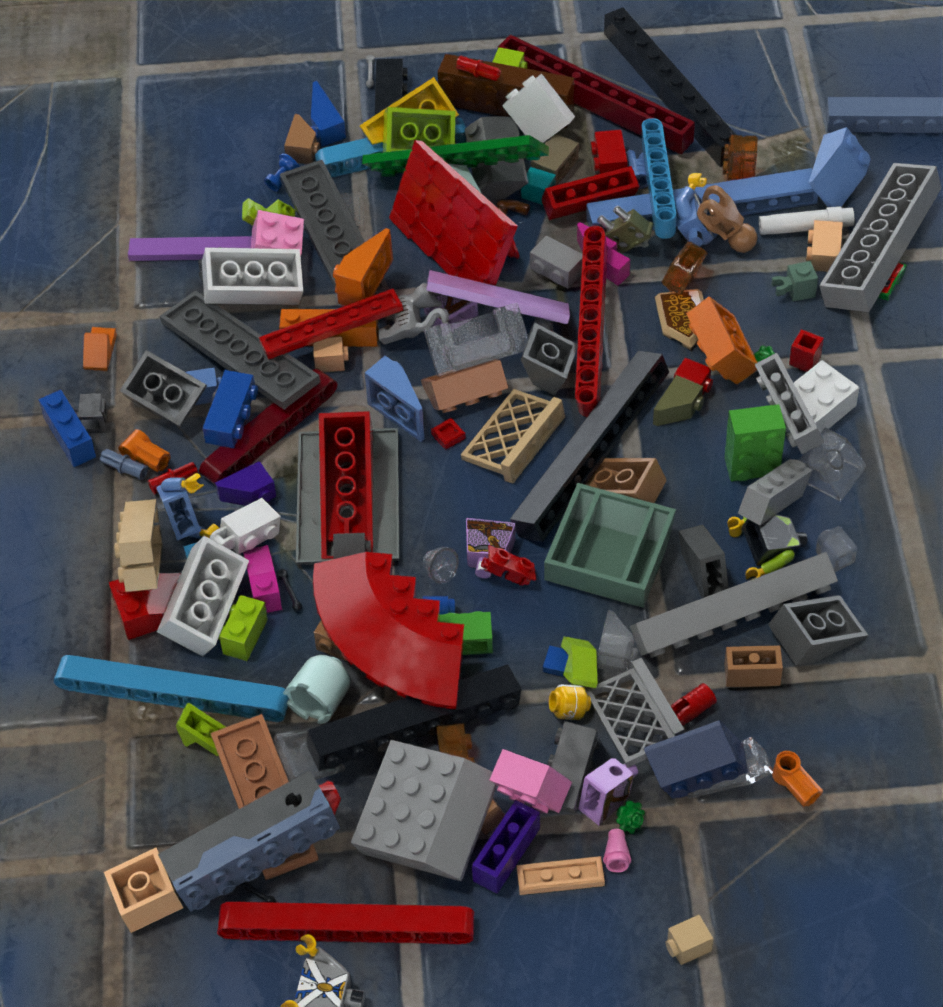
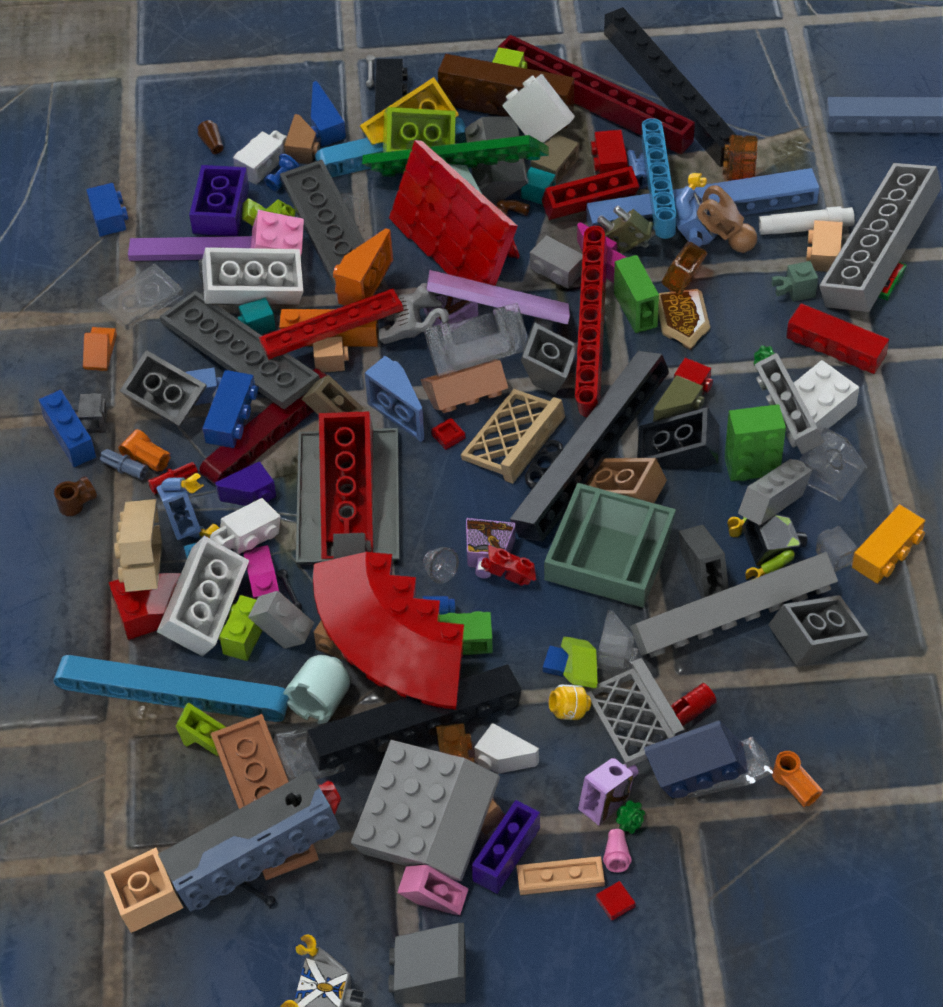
red beam [217,902,475,944] -> none
red axle [456,55,501,81] -> none
bright pink brick [489,749,572,814] -> none
dark grey wedge [547,721,601,815] -> none
tan brick [665,915,713,965] -> none
orange brick [686,296,758,385] -> none
medium nougat brick [724,646,783,687] -> none
red brick [789,329,824,372] -> none
medium blue slope [808,127,871,207] -> none
none -> reddish brown piece [54,476,97,516]
none -> blue brick [86,183,129,236]
none -> clear tile [98,264,184,330]
none -> dark purple brick [189,165,249,237]
none -> reddish brown cone [197,120,224,154]
none -> white brick [233,130,287,185]
none -> teal brick [237,297,276,335]
none -> light grey brick [248,591,314,649]
none -> dark tan brick [302,375,364,415]
none -> dark grey slope [388,923,466,1003]
none -> bright pink slope [397,864,468,915]
none -> white slope [474,723,539,774]
none -> black piece [525,440,563,488]
none -> red tile [596,881,635,921]
none -> bright green brick [614,255,659,333]
none -> black slope [637,407,720,470]
none -> red brick [786,303,889,374]
none -> light orange brick [852,504,925,584]

